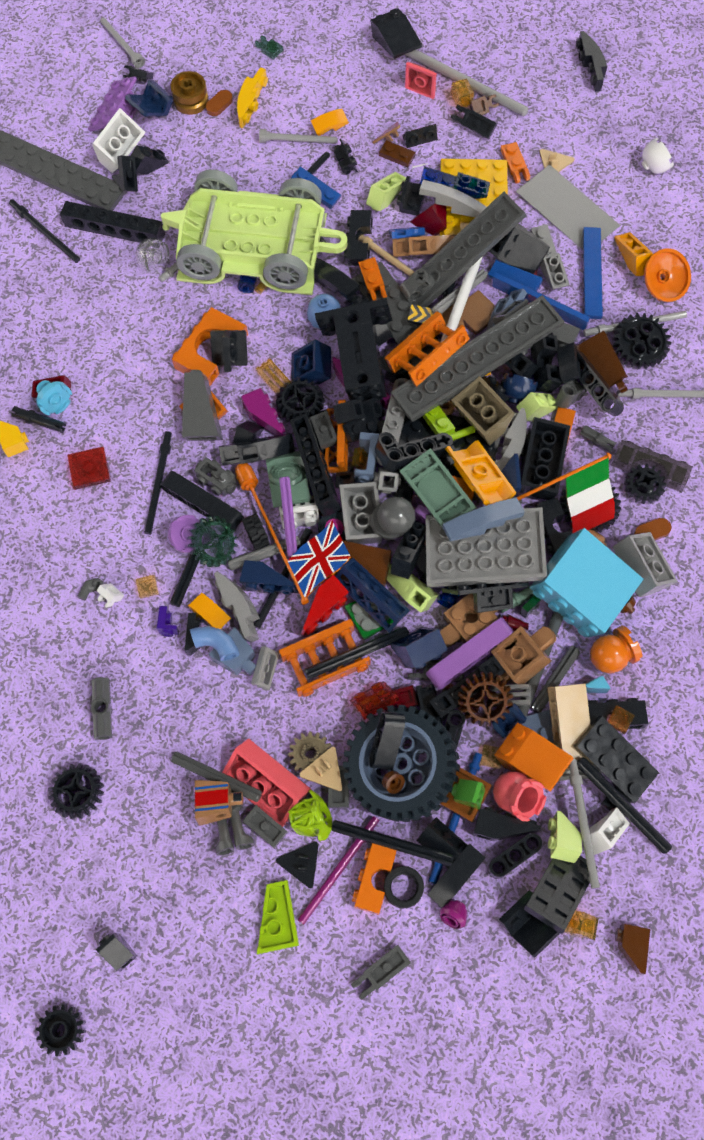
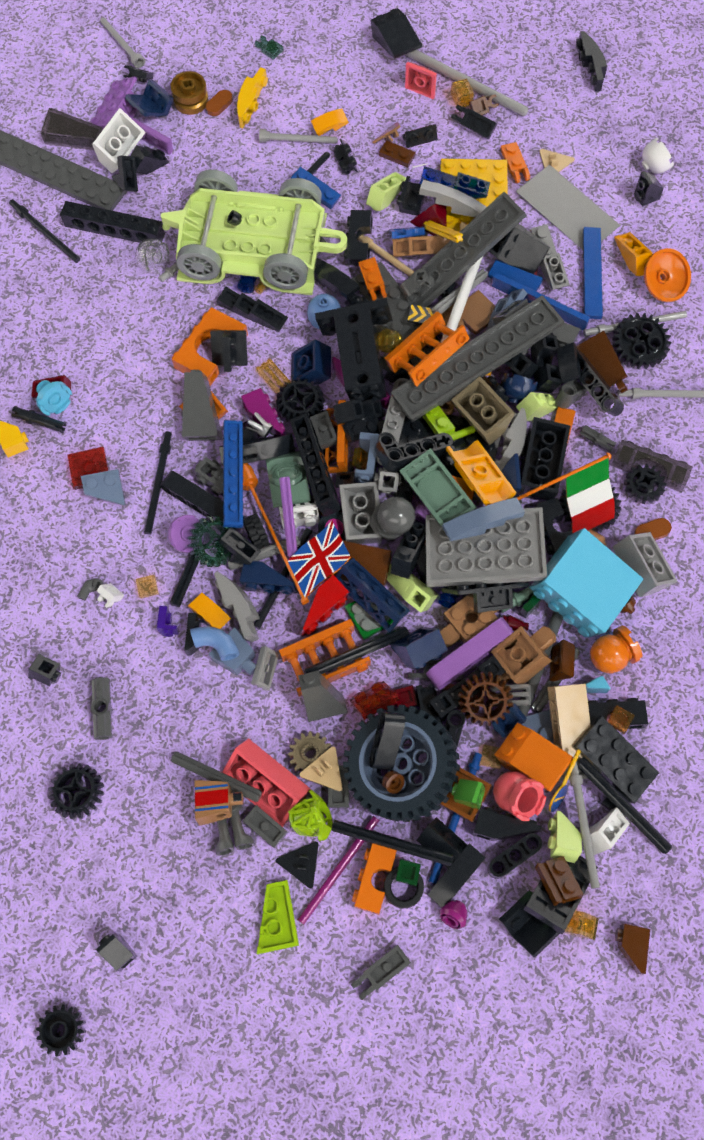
none -> black brick [28,654,61,687]
none -> clear smoke slope [41,108,102,150]
none -> sand blue wing [81,469,126,505]
none -> medium lavender tile [132,118,173,155]
none -> black slope [216,286,288,332]
none -> black slope [219,527,261,565]
none -> blue tile [223,420,243,528]
none -> black hinge [227,210,242,226]
none -> flat silver piece [246,412,274,438]
none -> dark grey slope [298,671,348,722]
none -> clear yellow head [377,329,403,353]
none -> dark green tile [396,859,421,886]
none -> yellow axle [424,220,463,243]
none -> reddish brown plate [535,856,583,906]
none -> reddish brown slope [549,639,575,682]
none -> piece [549,749,581,812]
none -> black slope [634,171,664,207]

